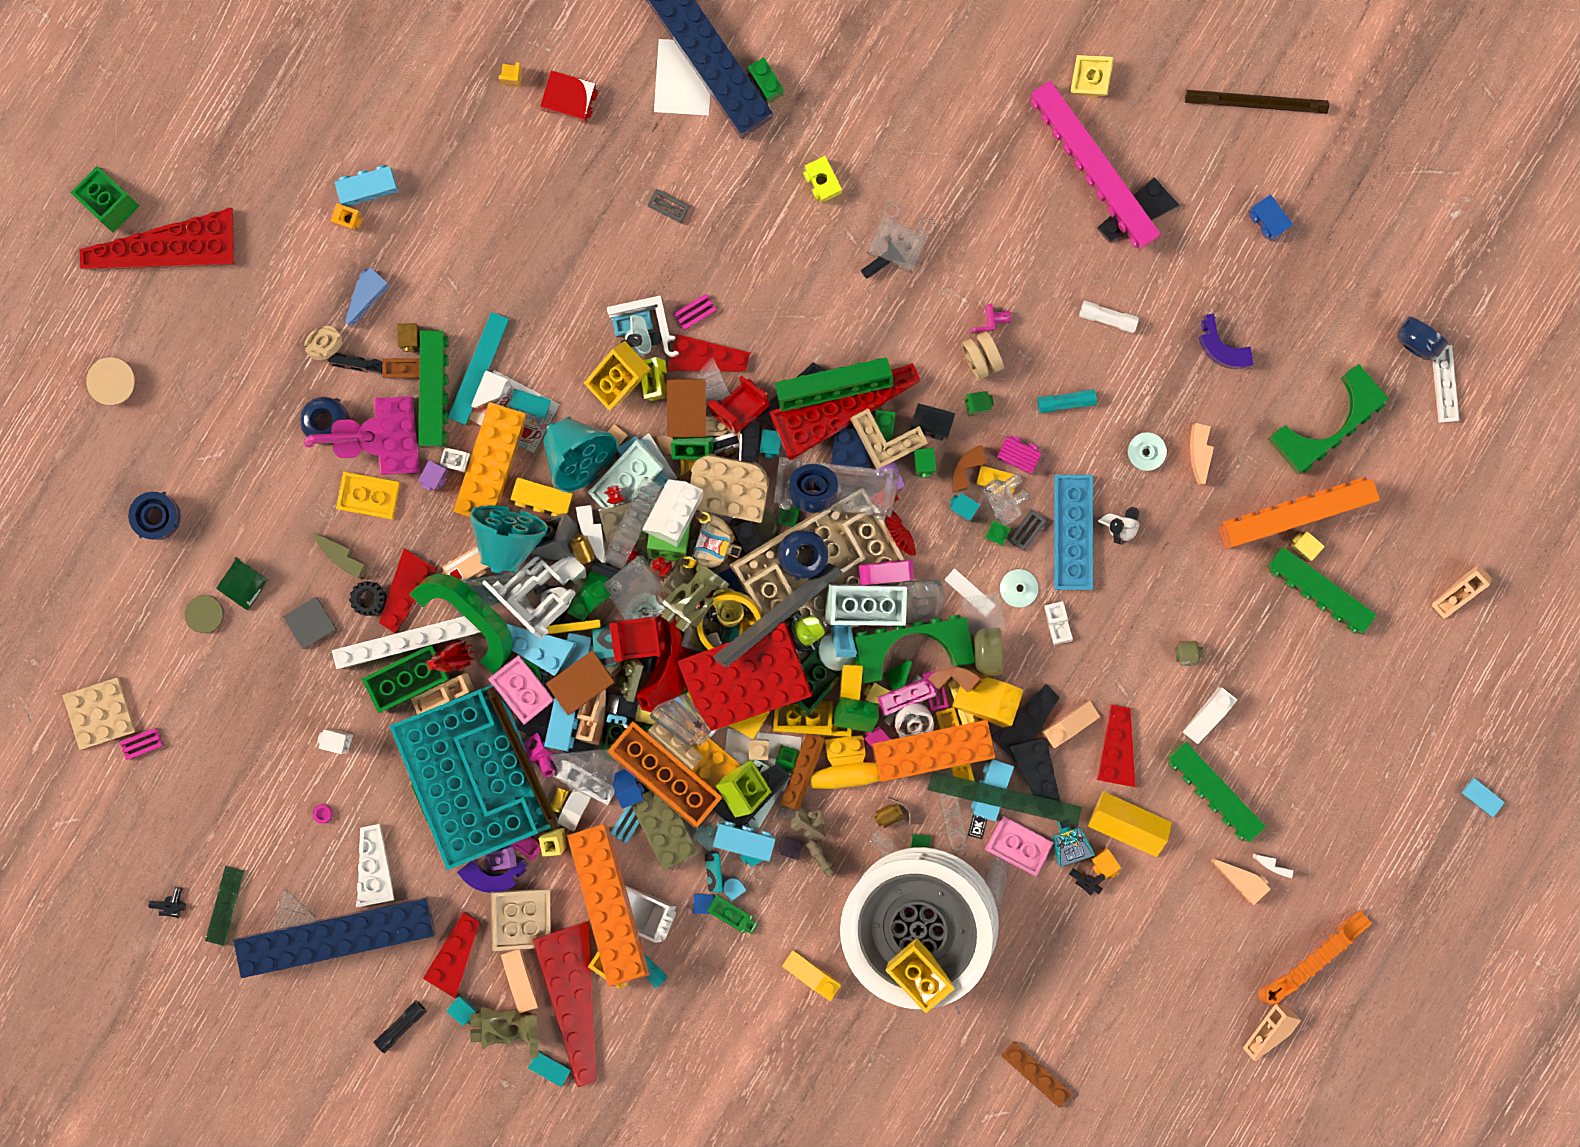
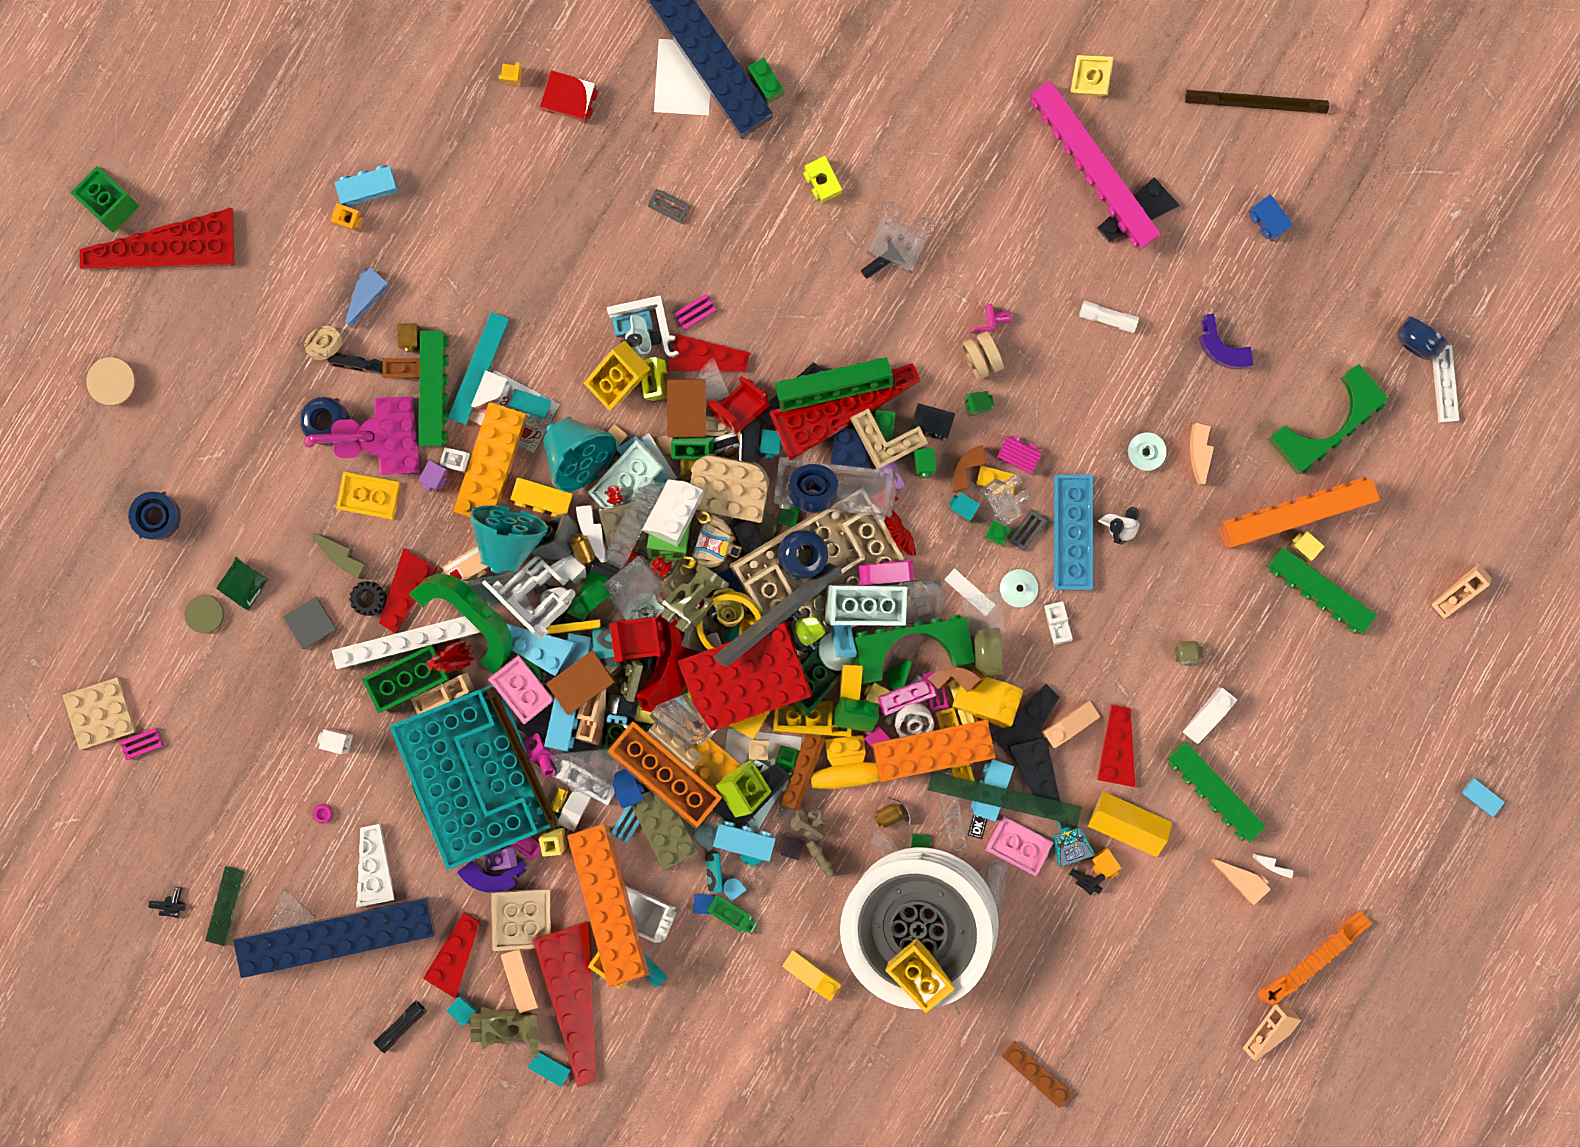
teal axle [1037,389,1097,414] -> none

